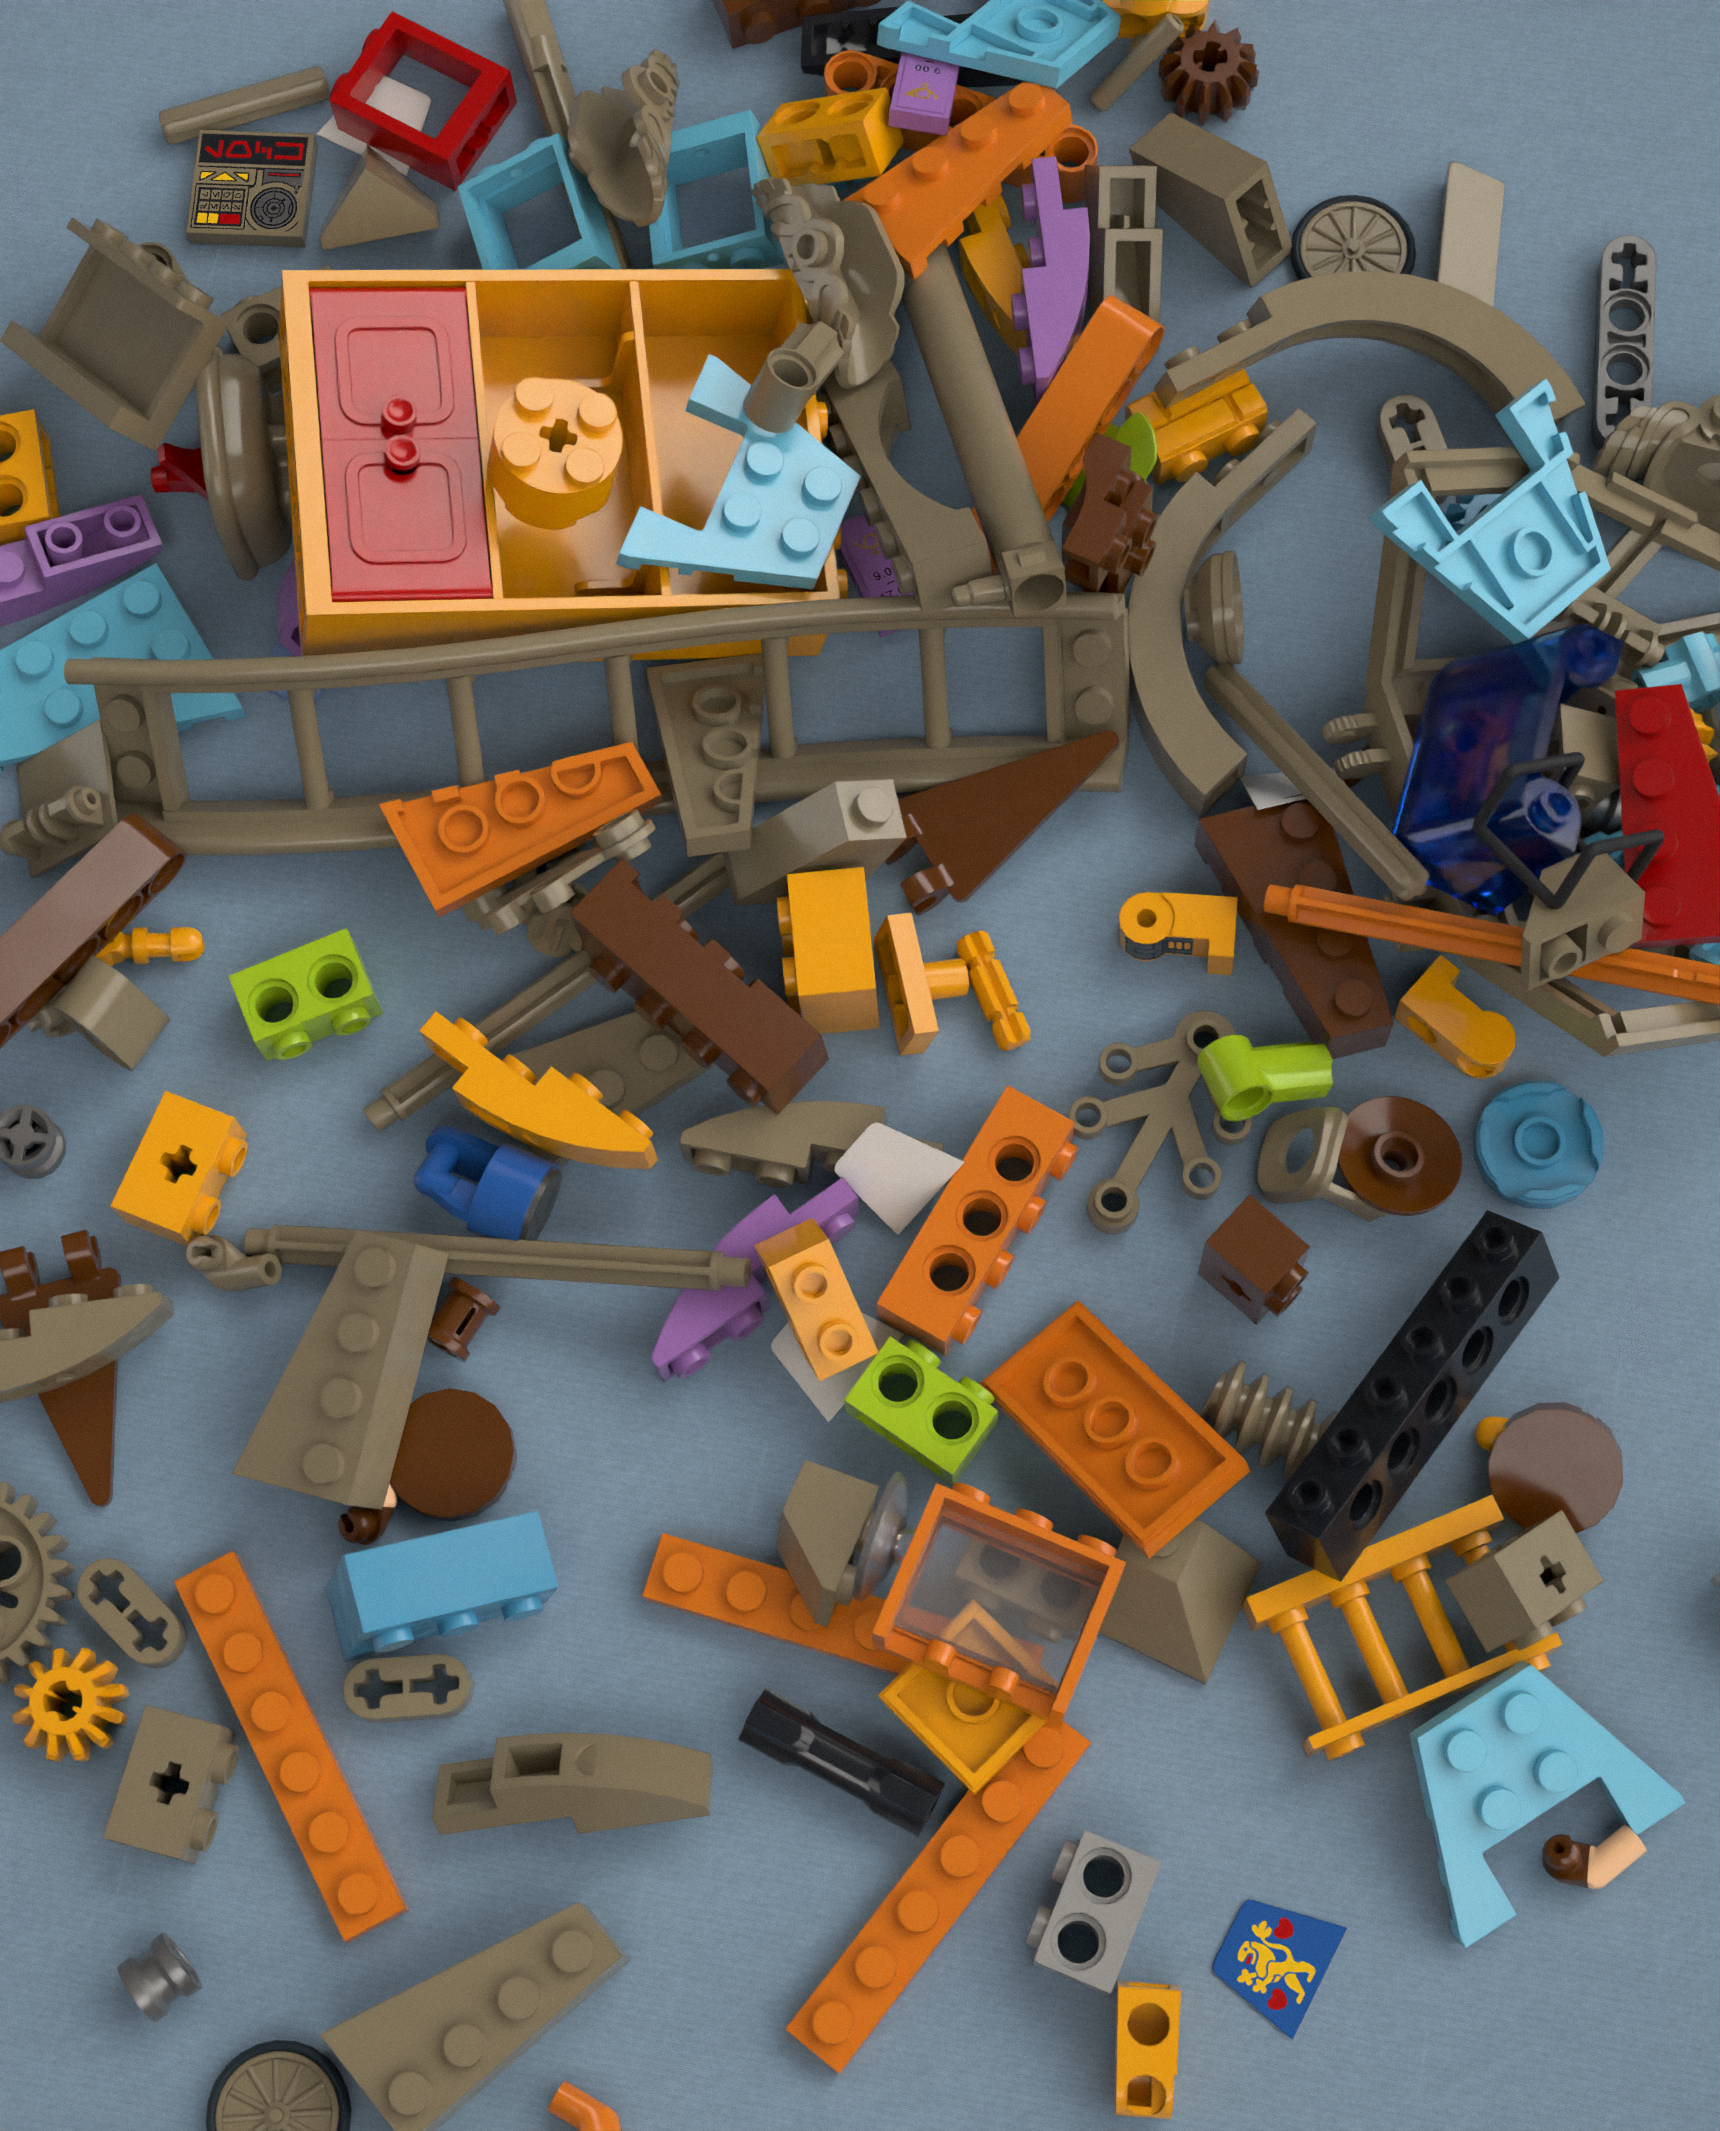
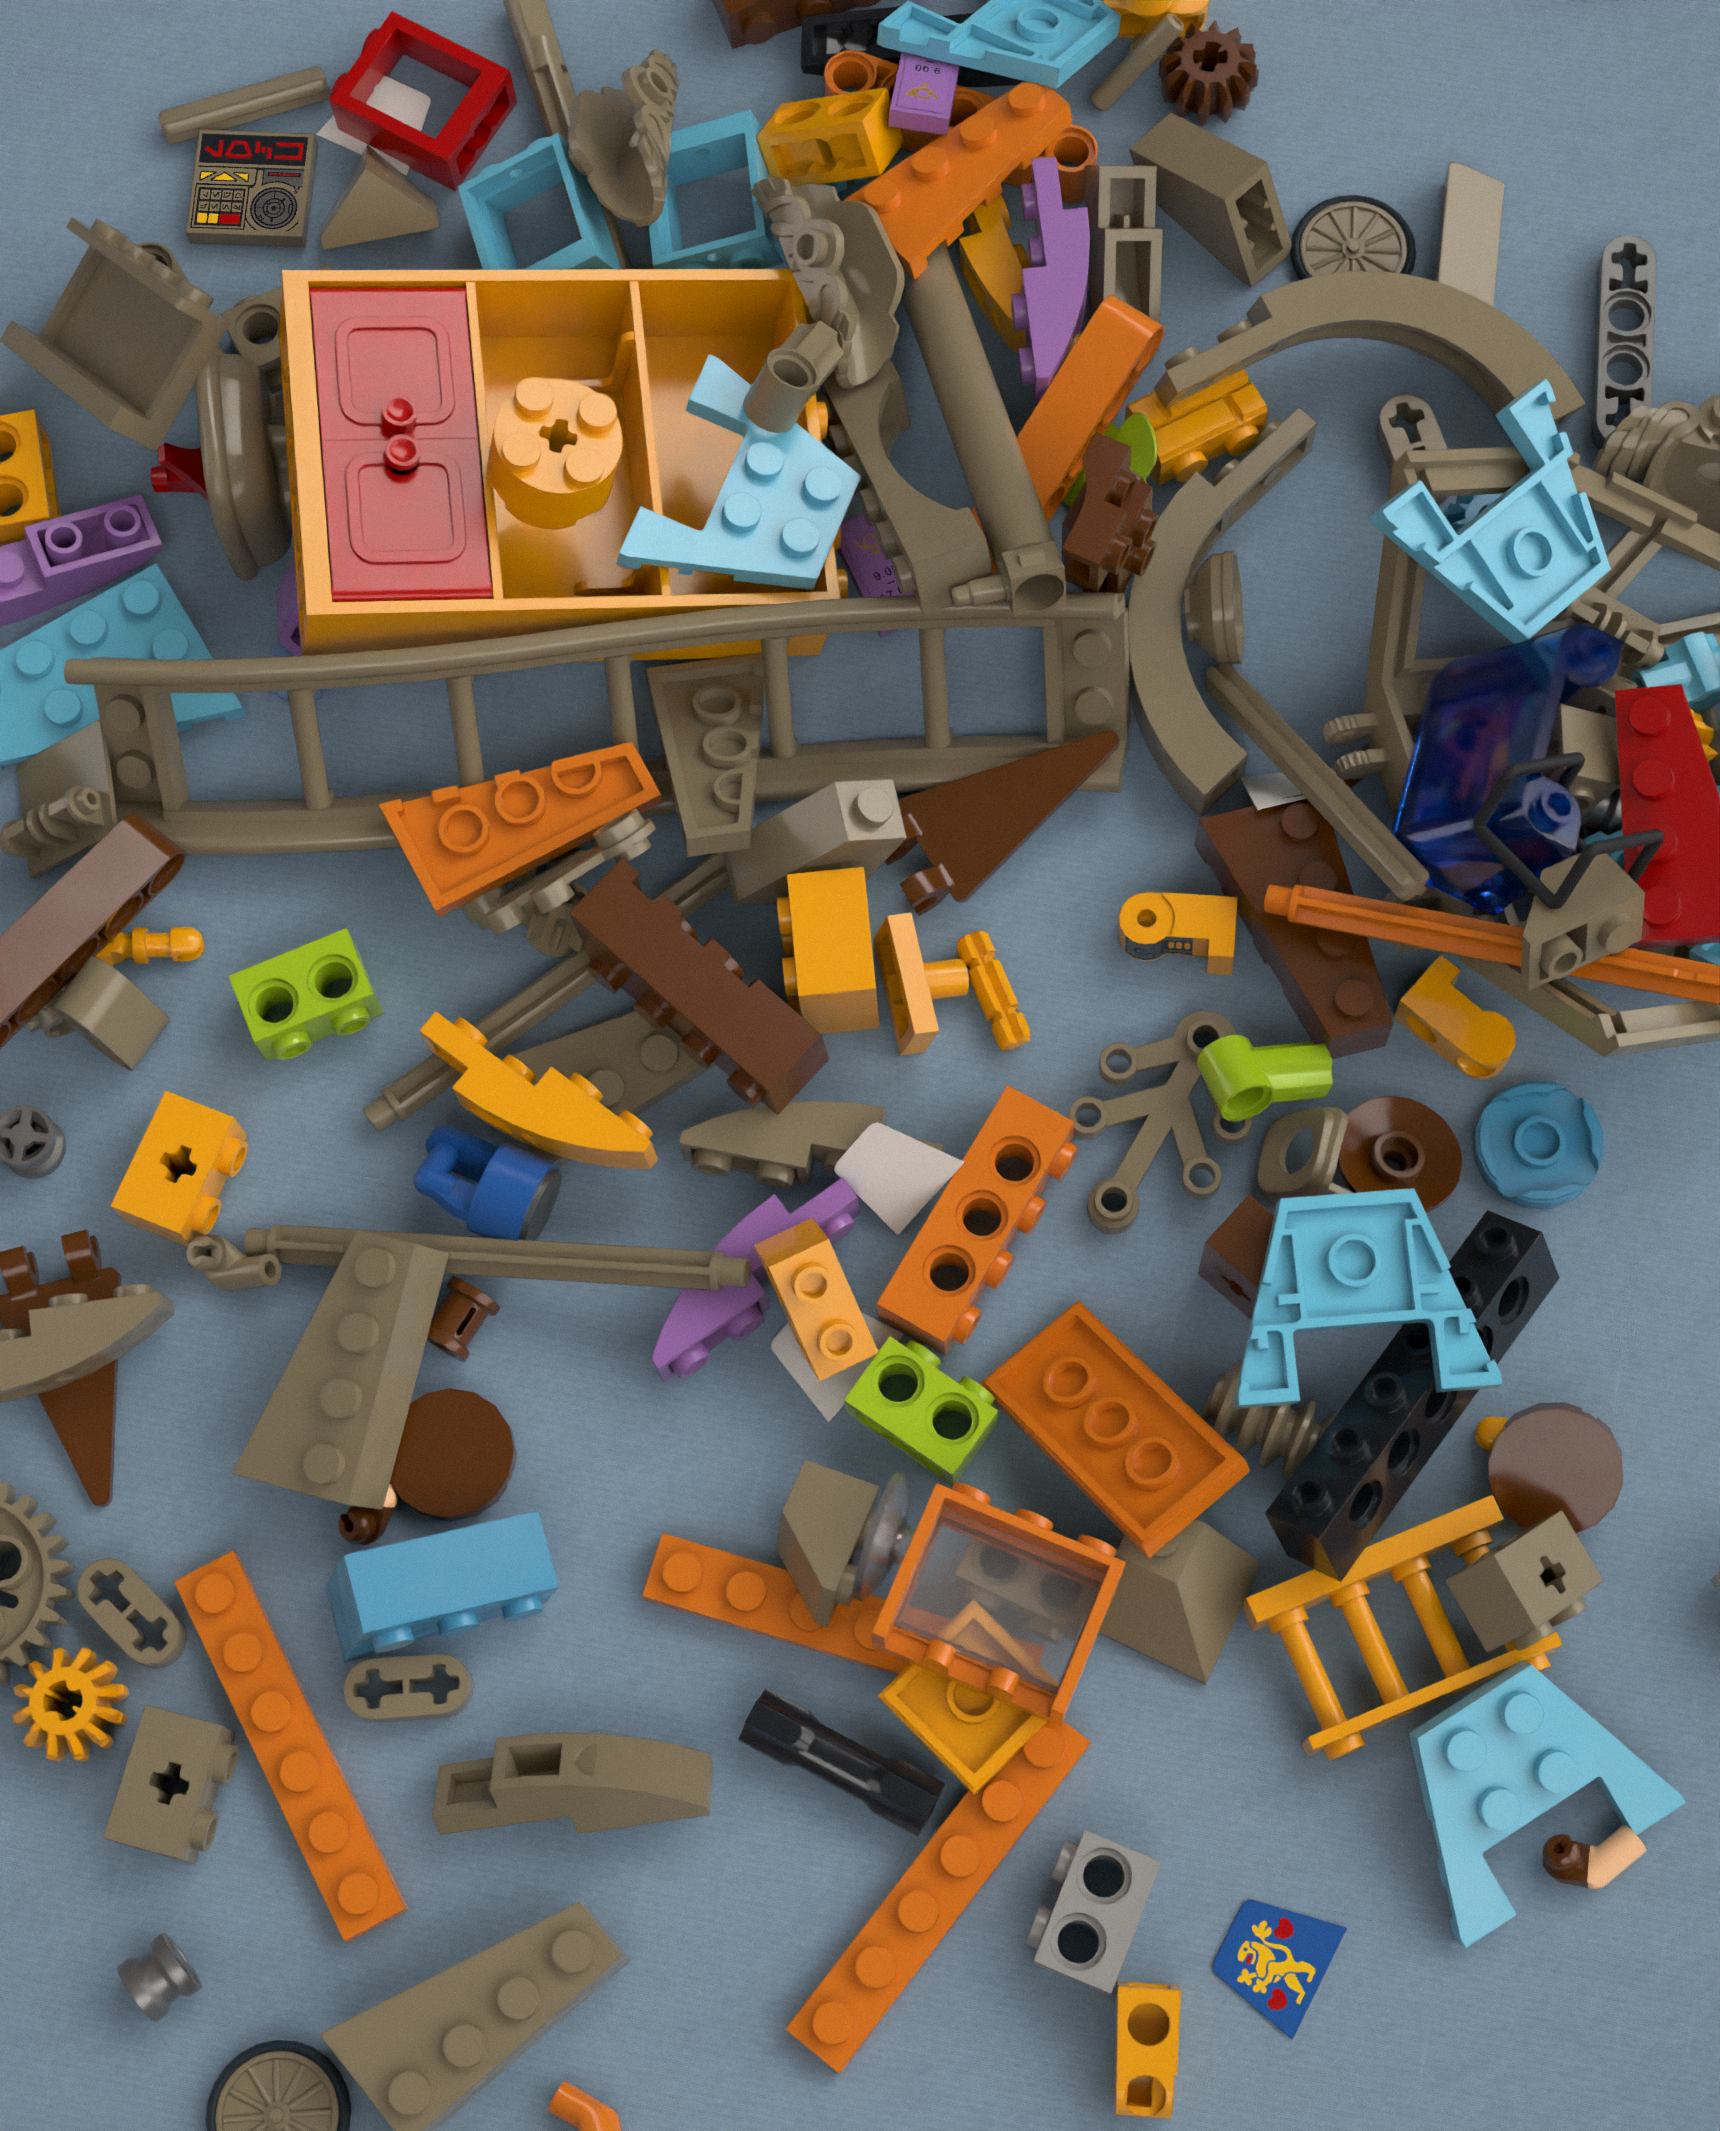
none -> medium azure wing [1234,1188,1502,1409]

